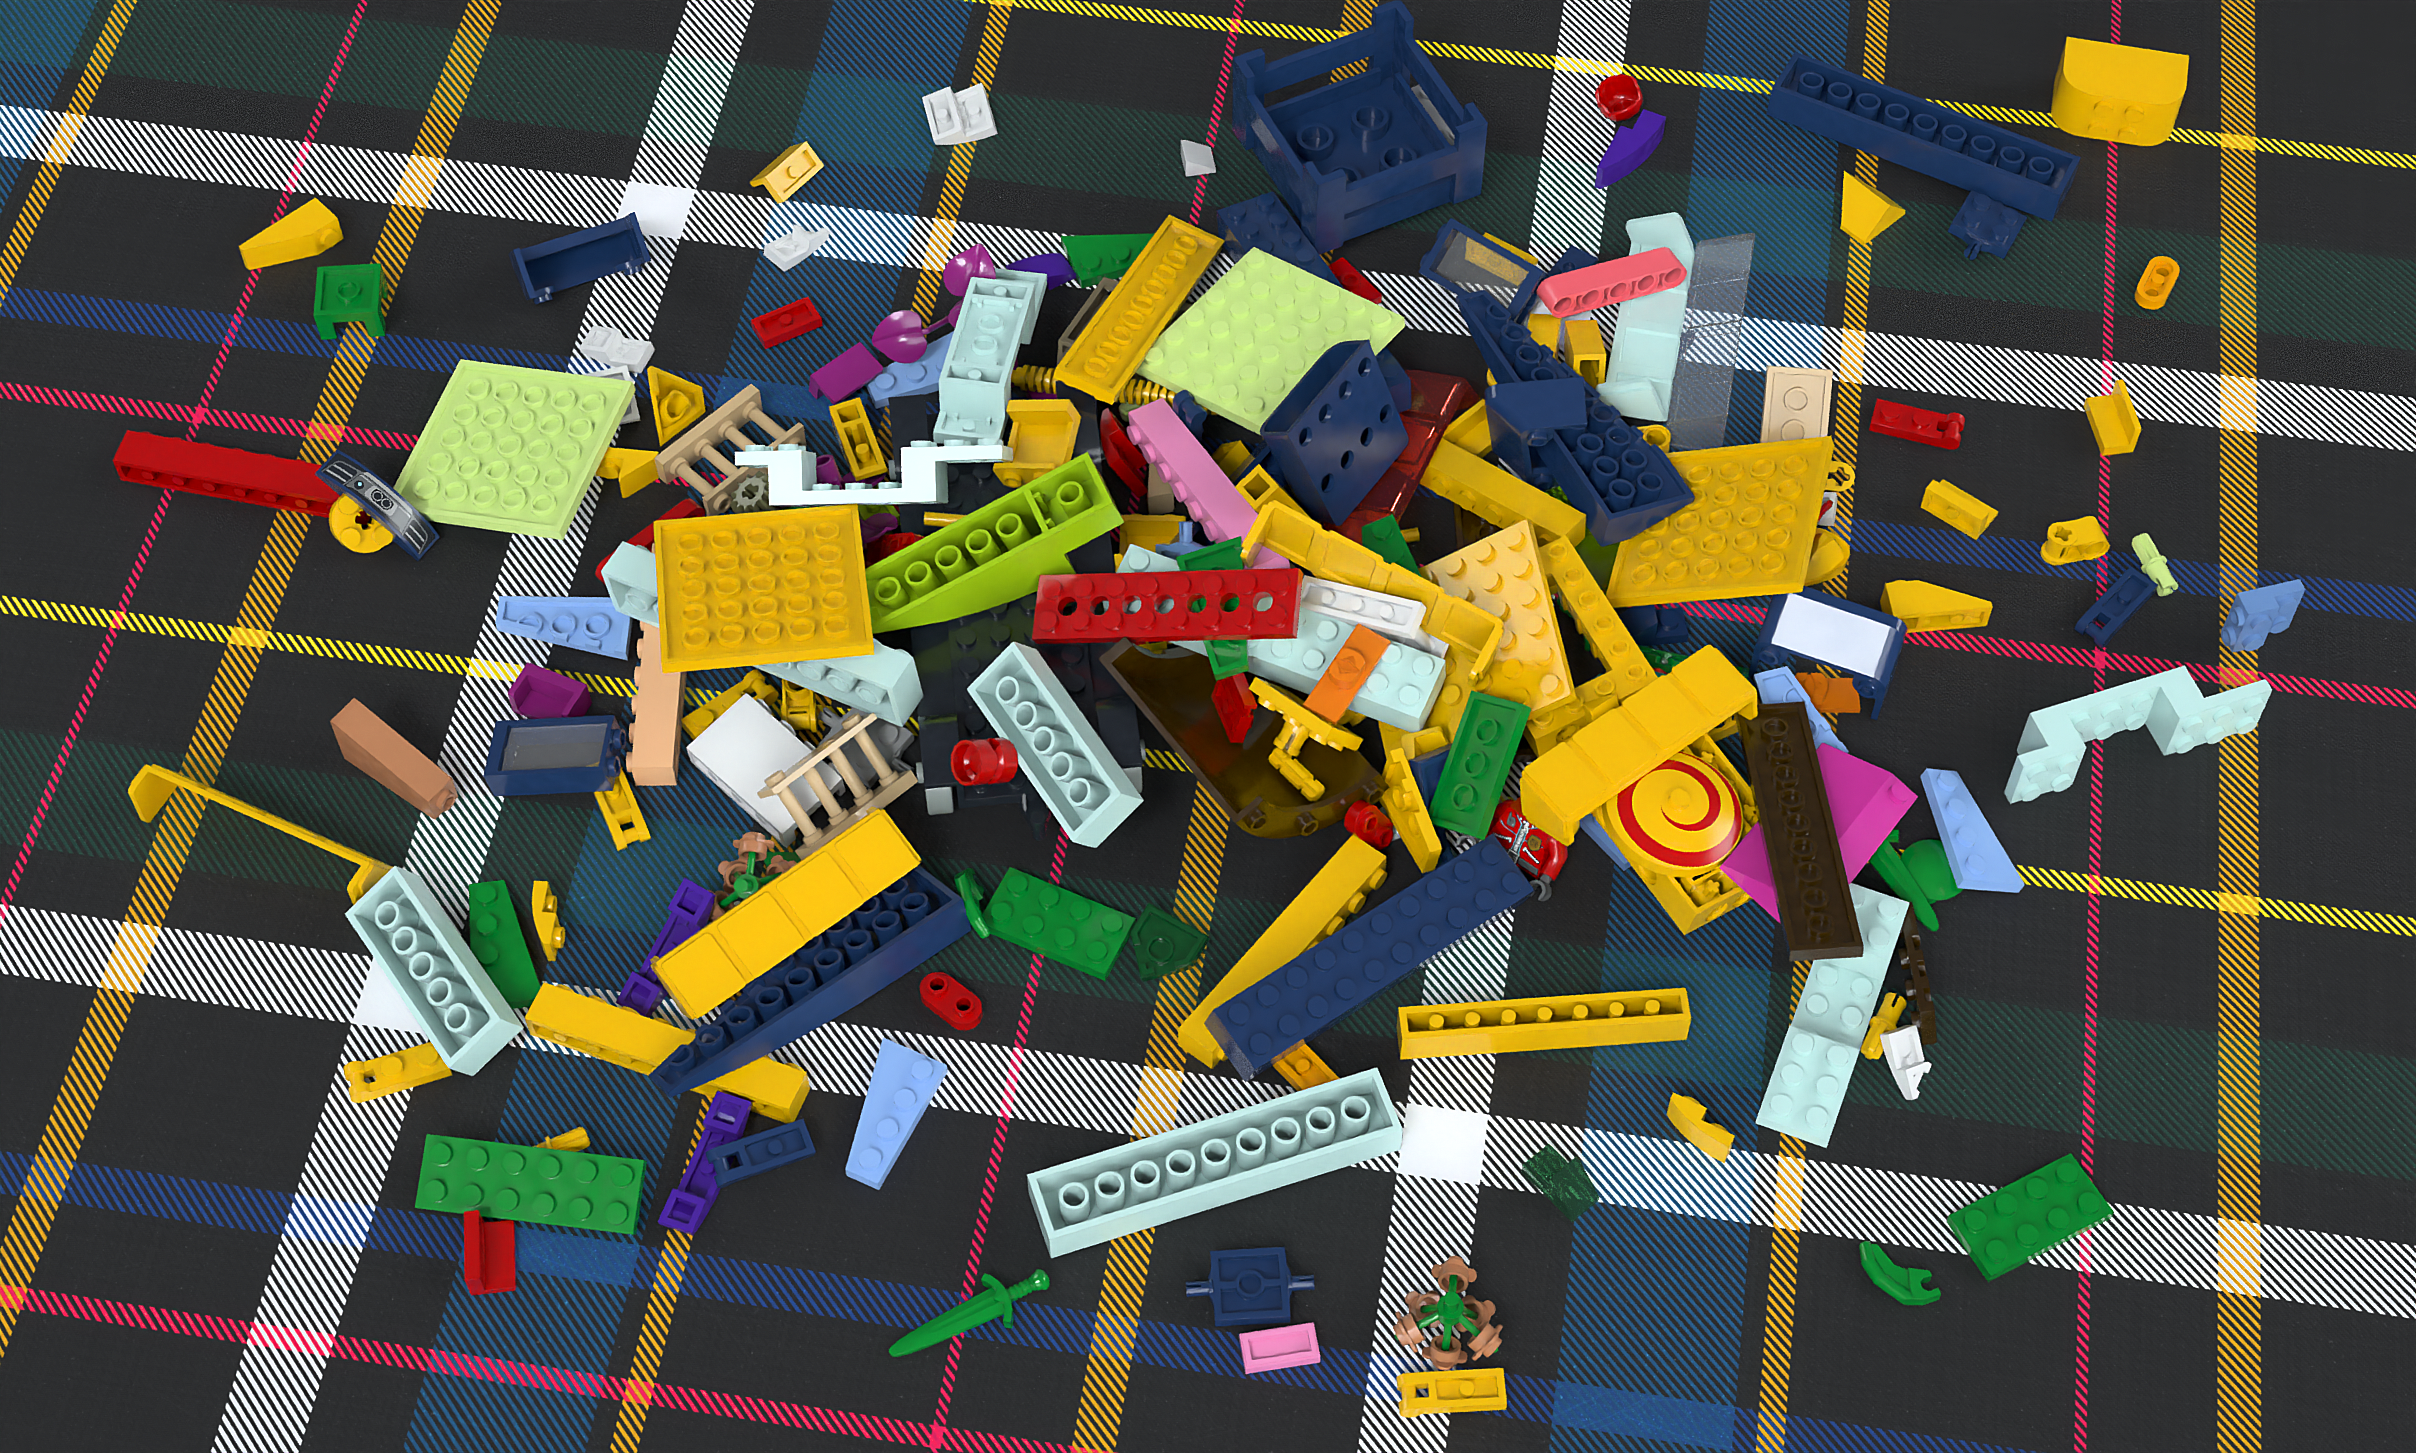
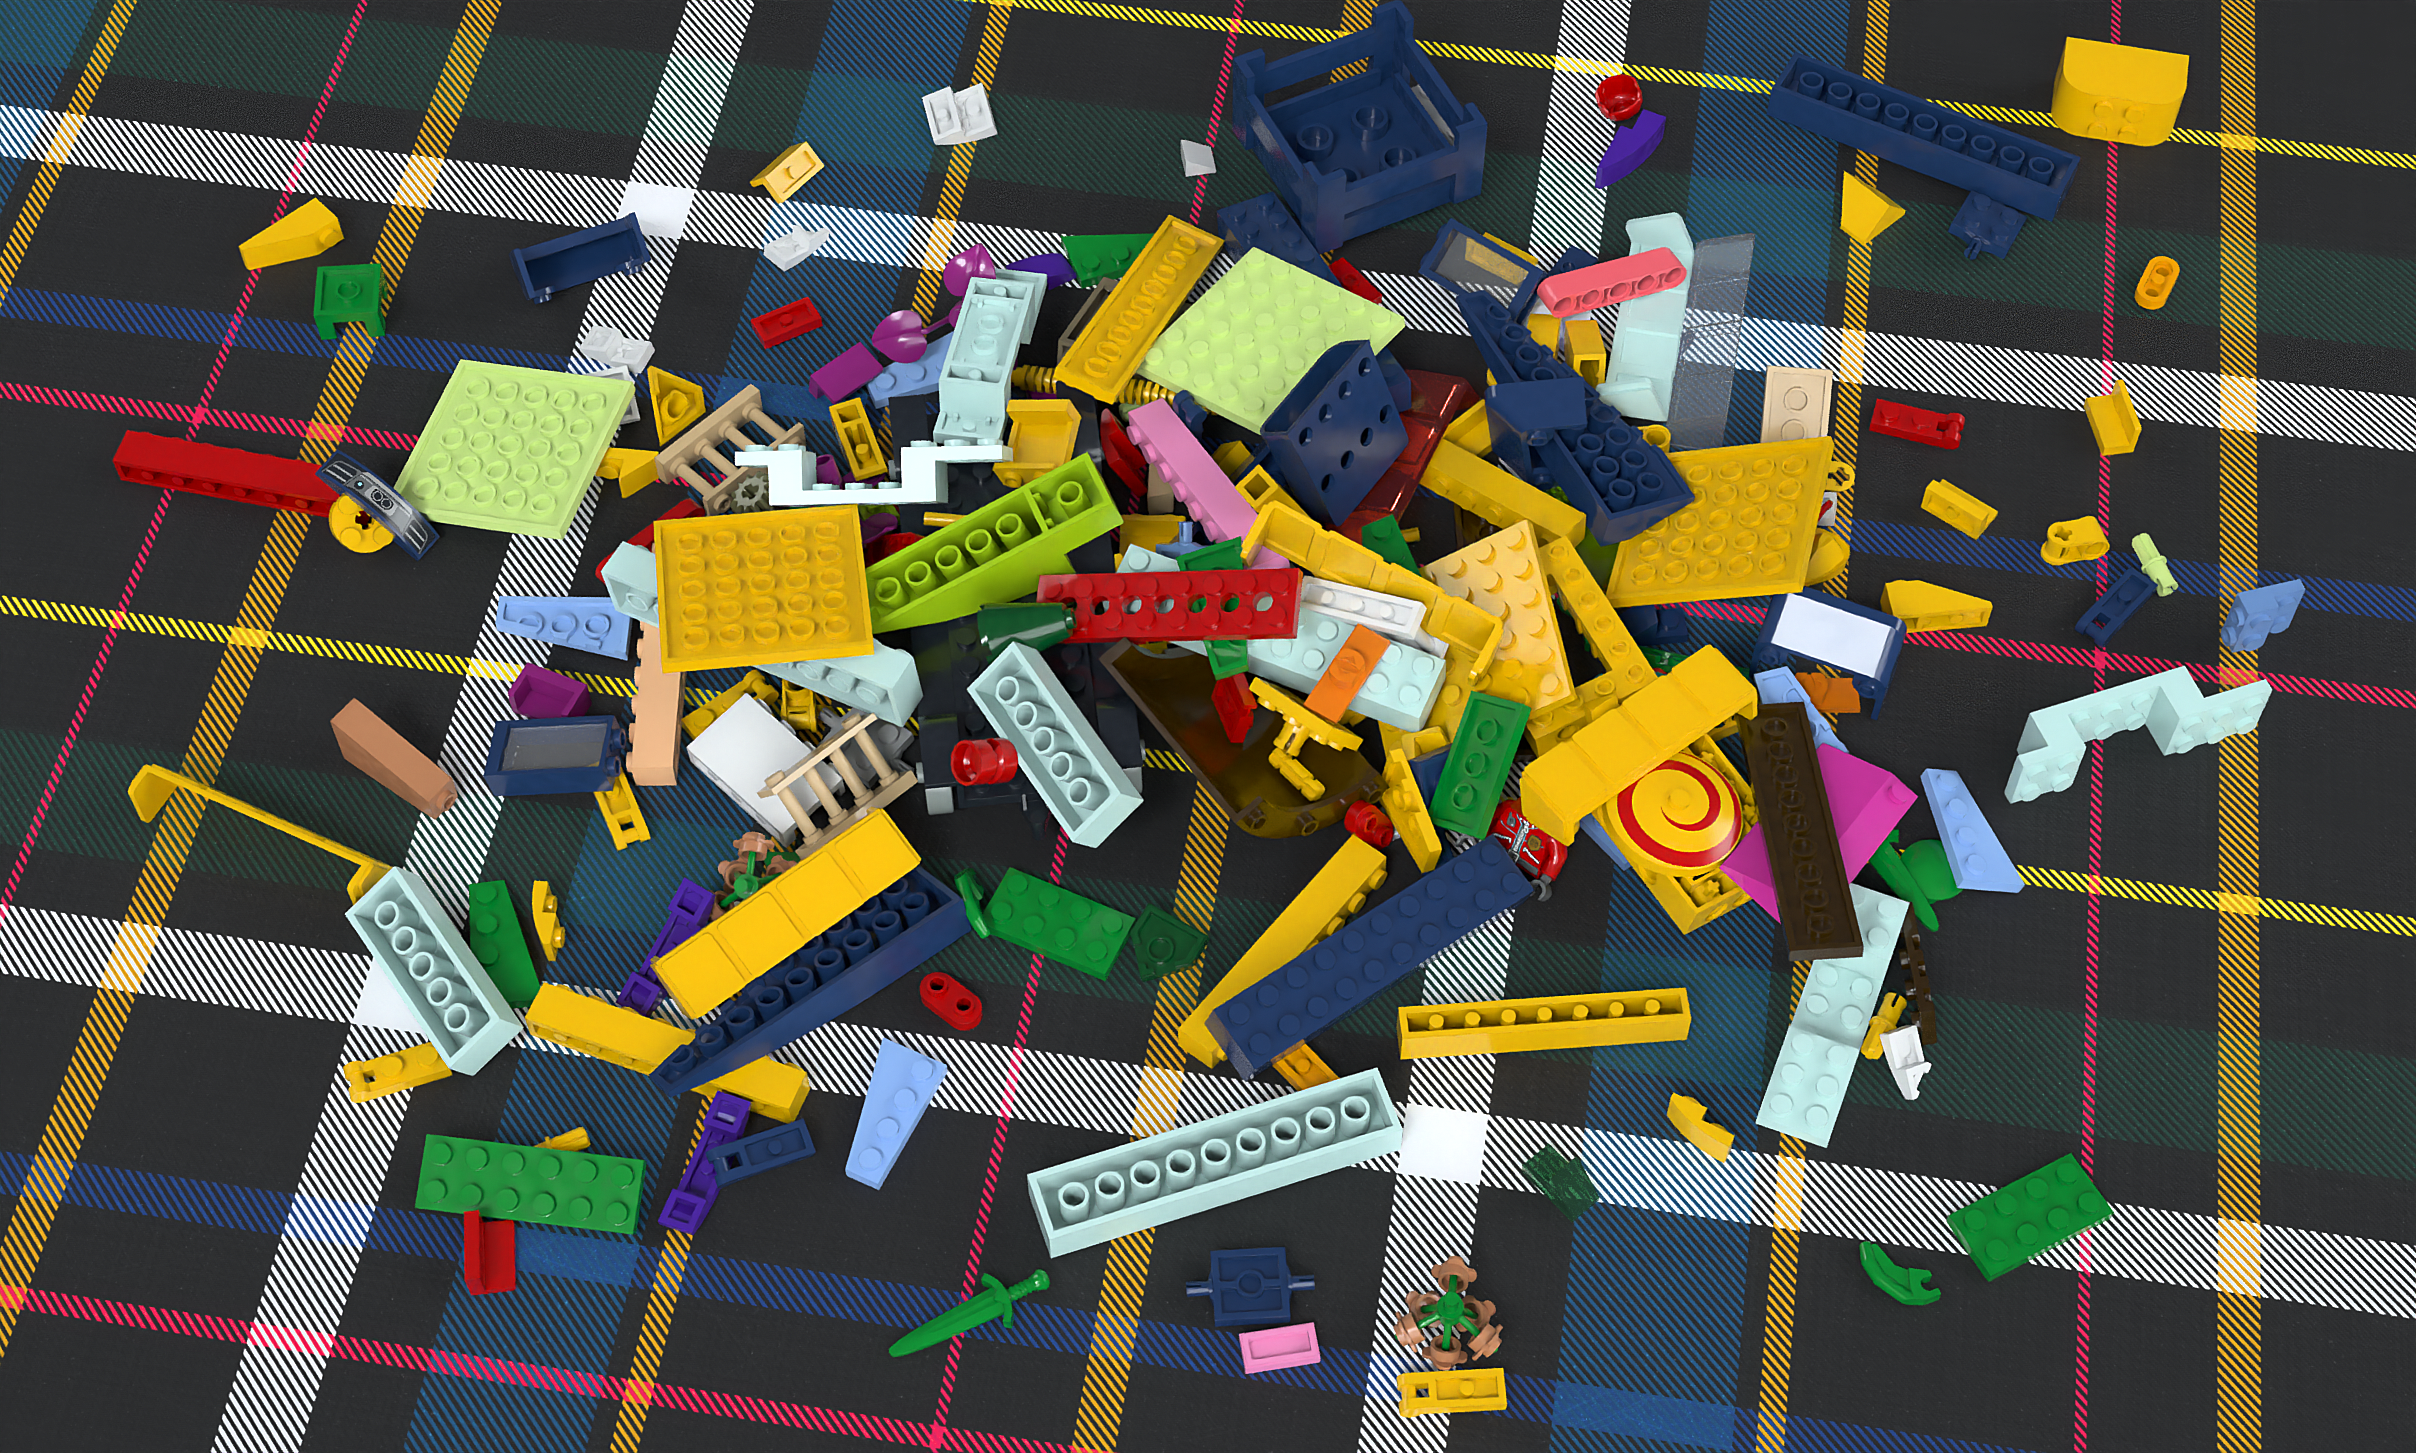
none -> dark green cone [977,602,1077,665]

